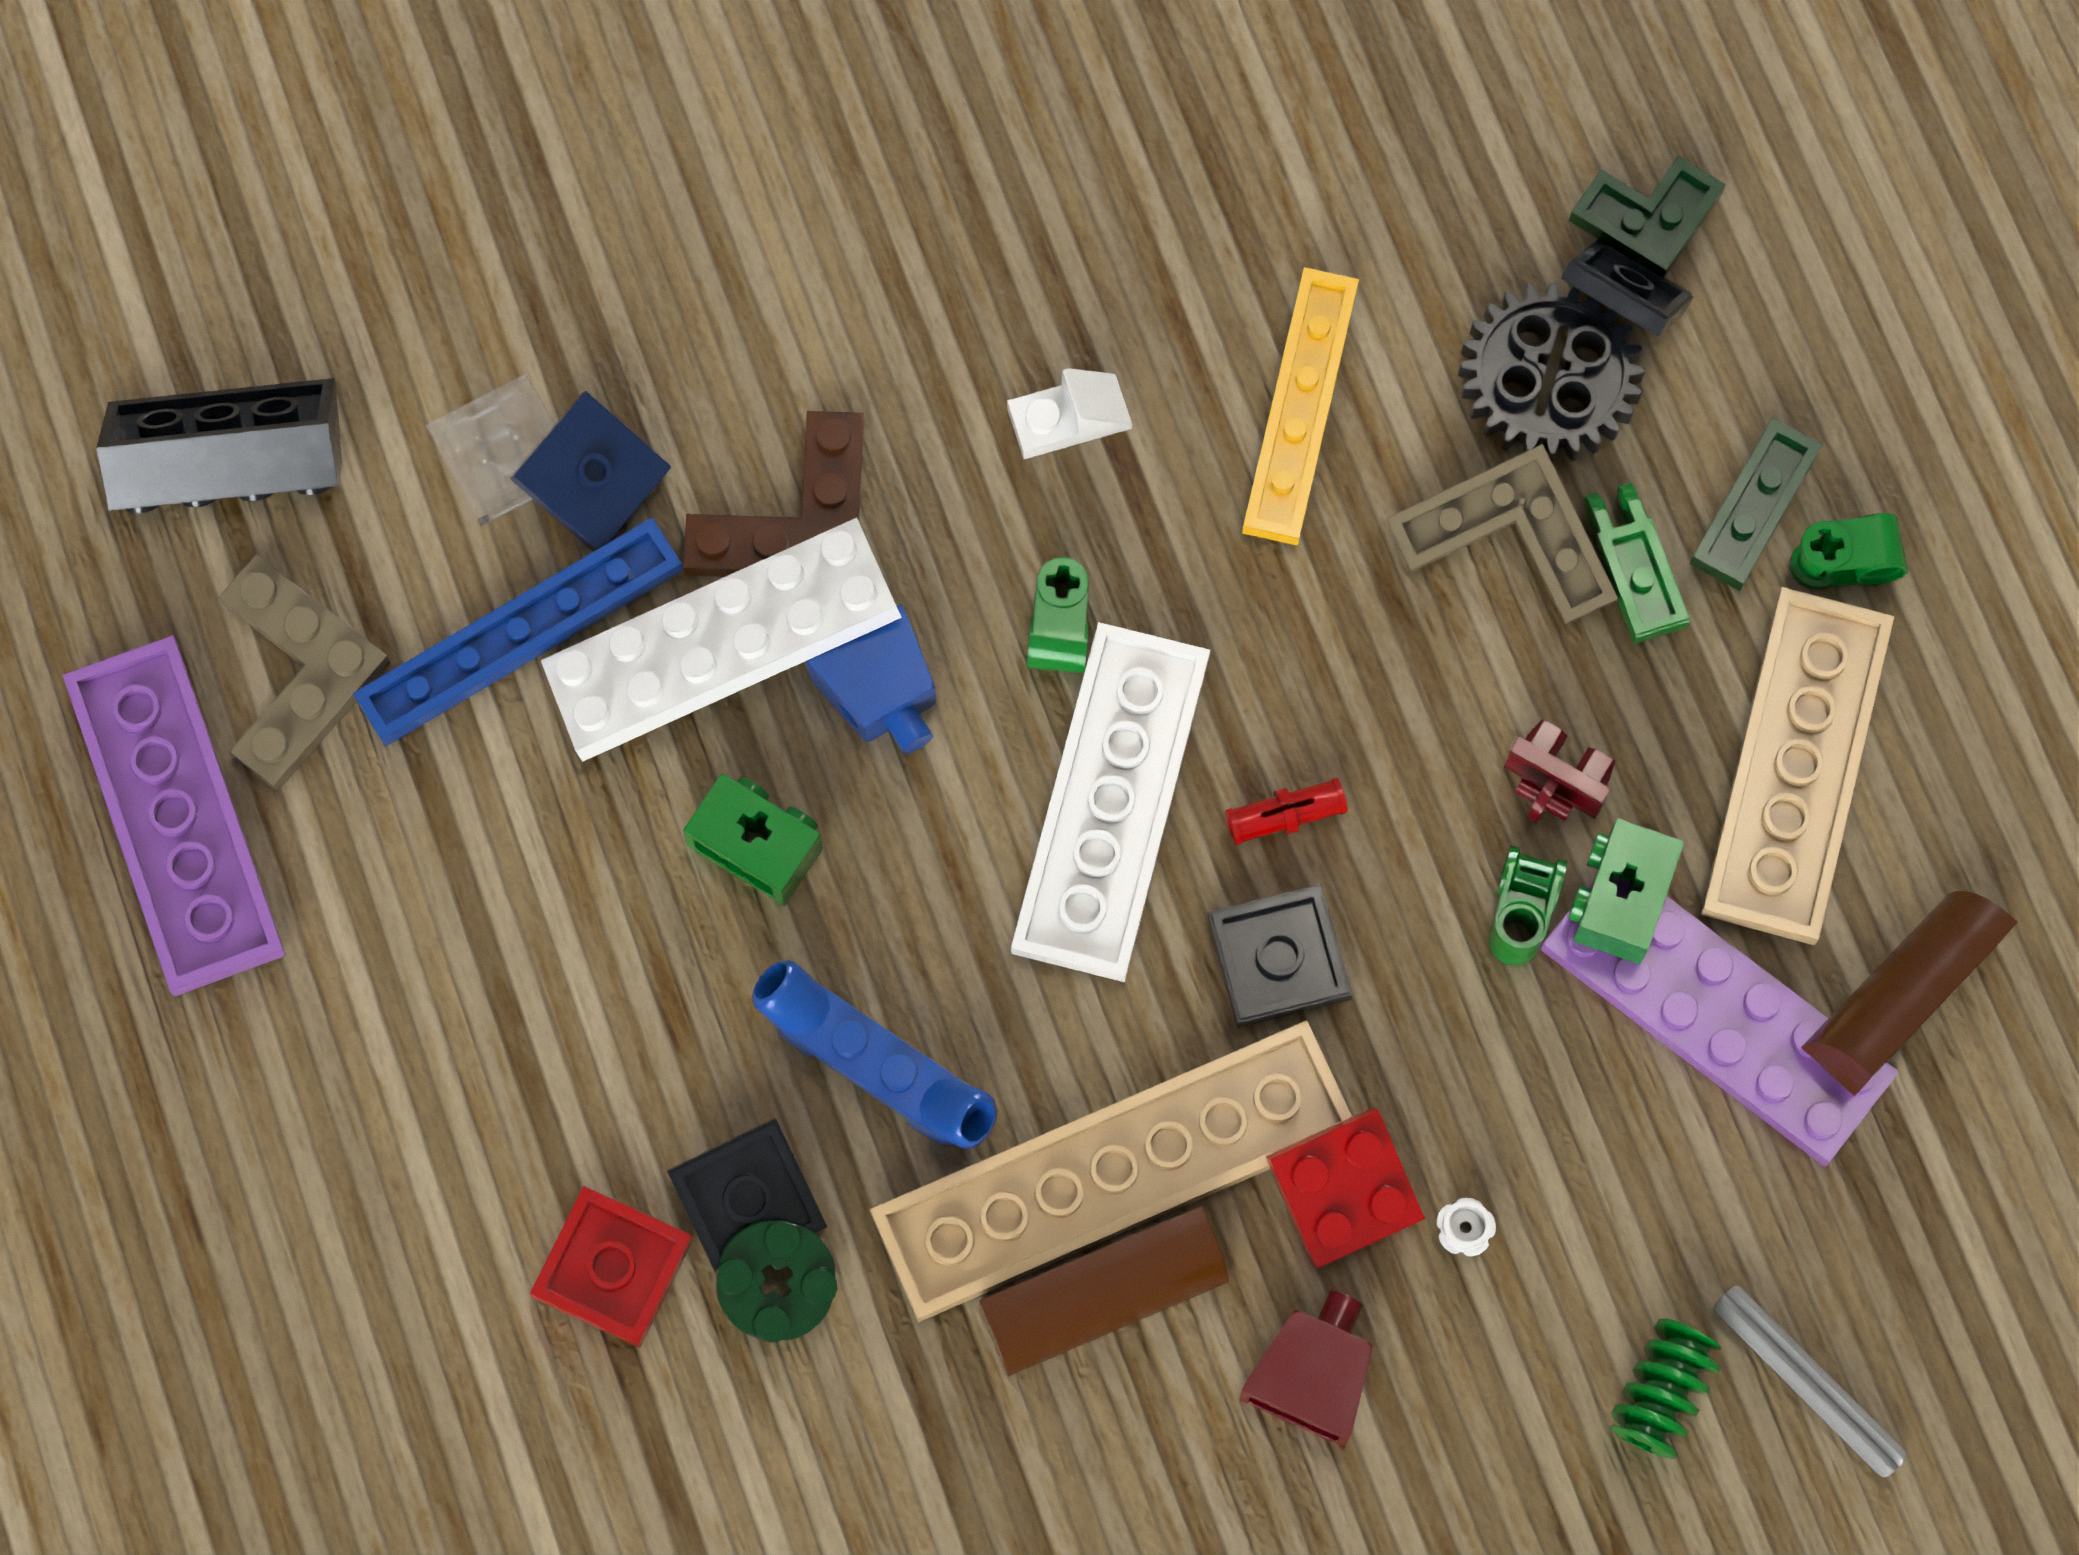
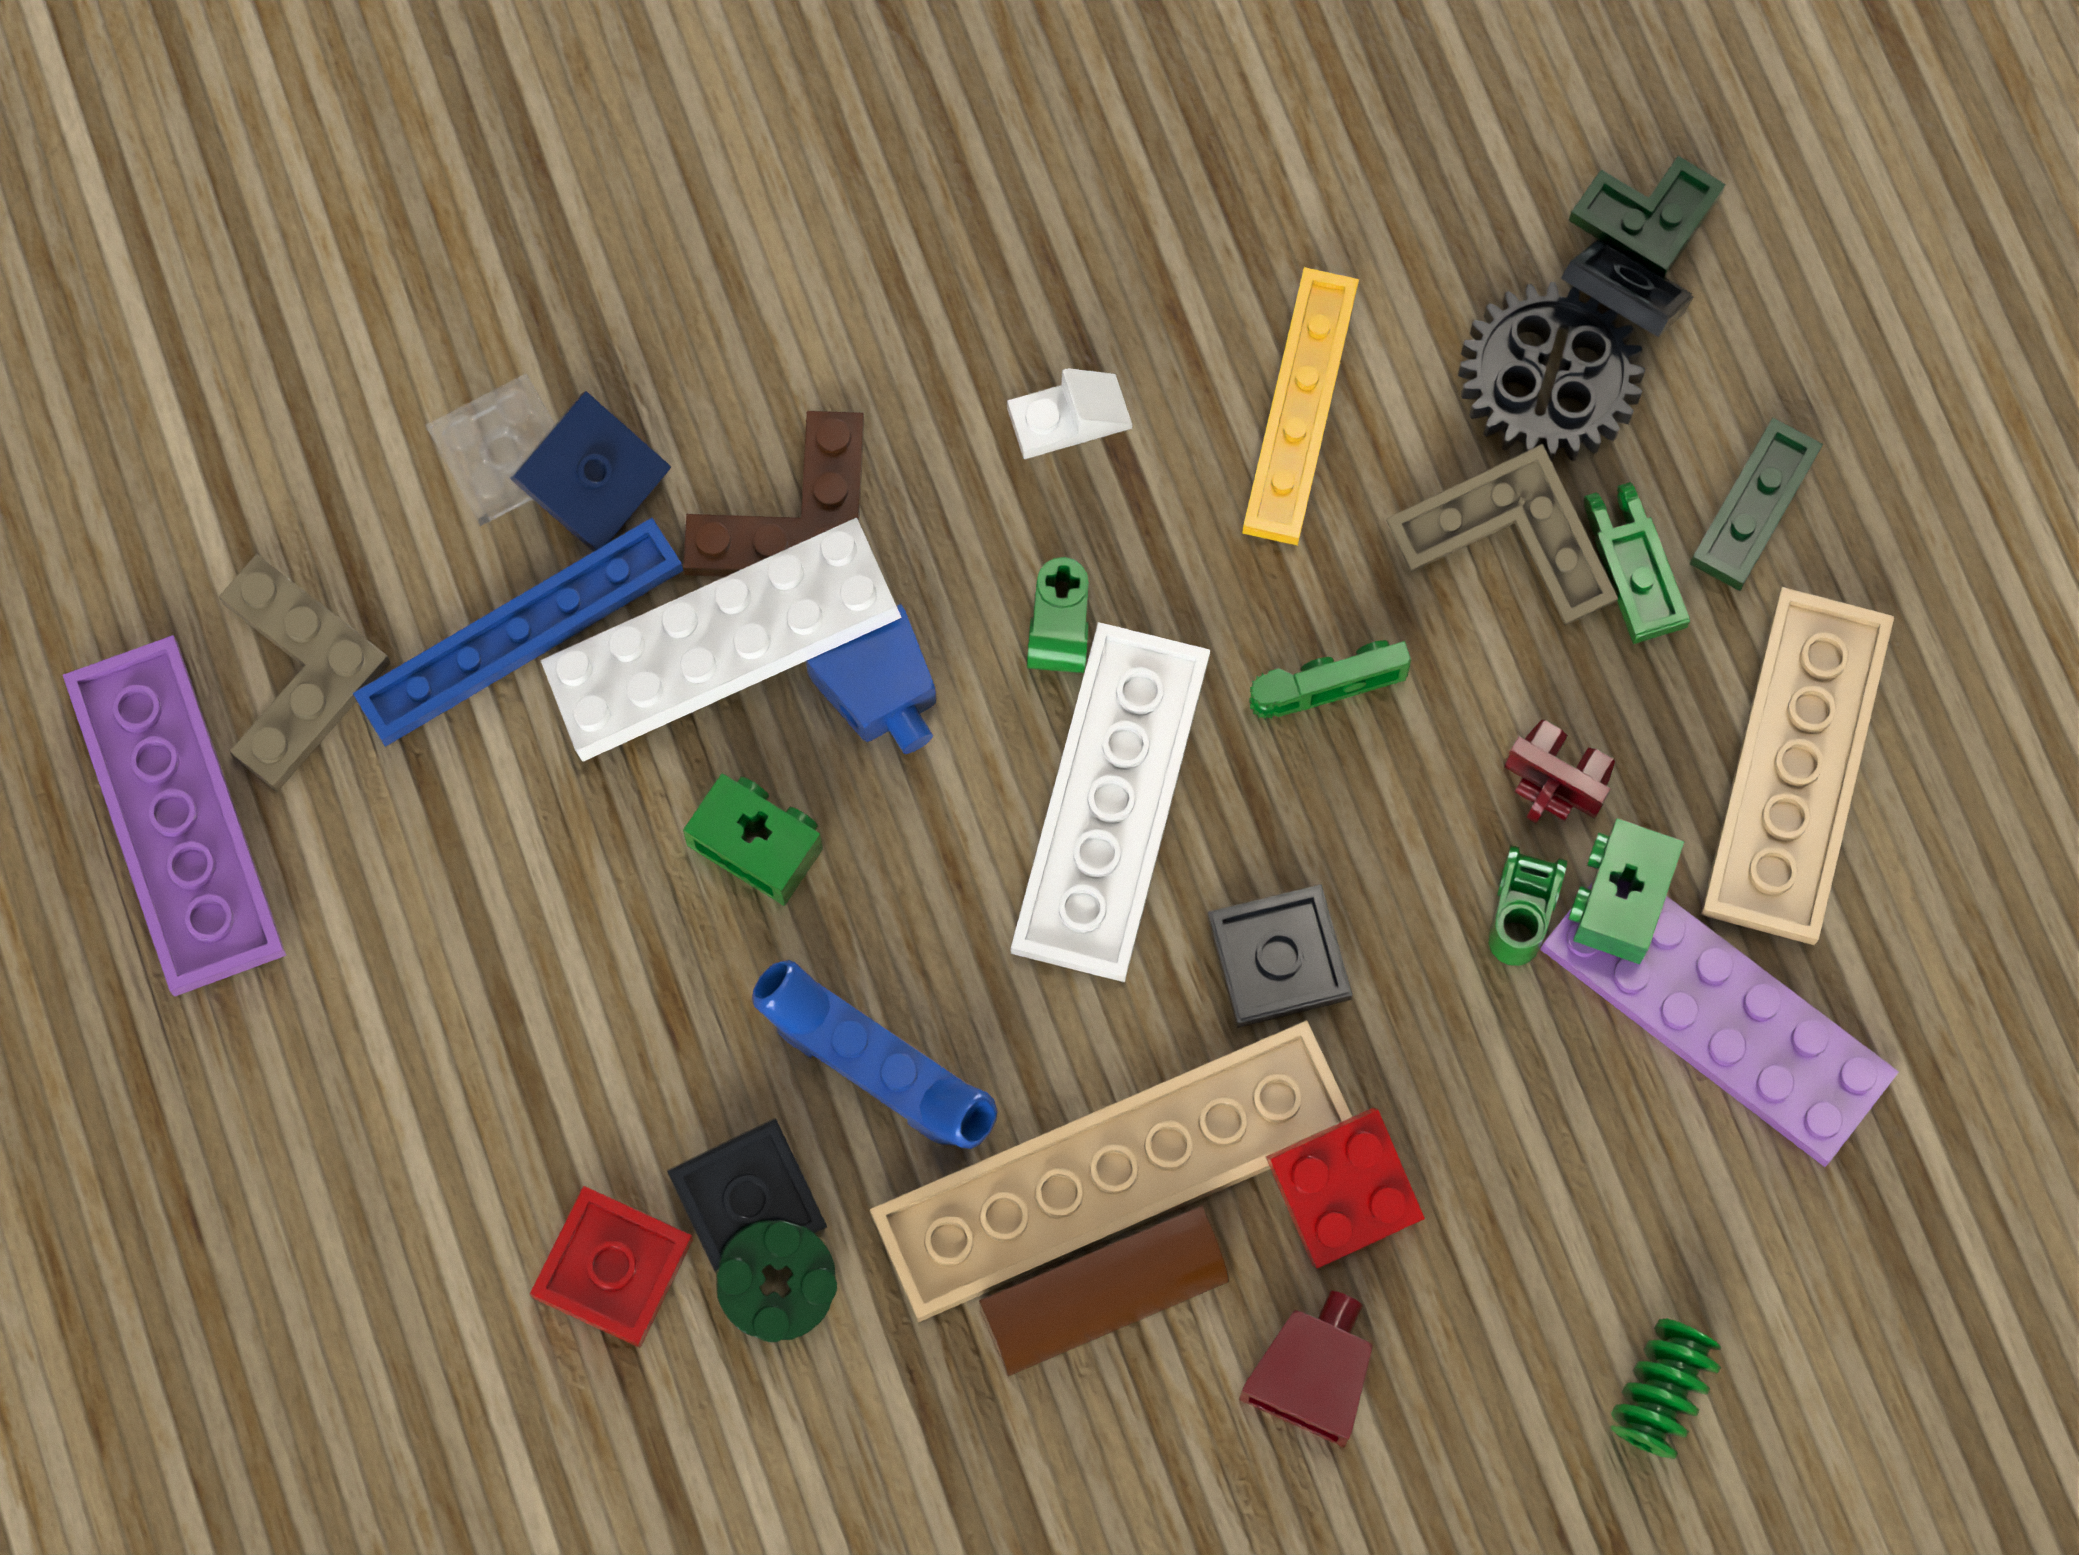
slope [96,378,342,513] -> none
red pin [1225,777,1348,846] -> none
white plate [1436,1198,1496,1257] -> none
light grey axle [1714,1286,1907,1478] -> none
green piece [1790,513,1908,590] -> none
reddish brown brick [1801,891,2018,1096] -> none
none -> green hinge [1249,640,1411,720]

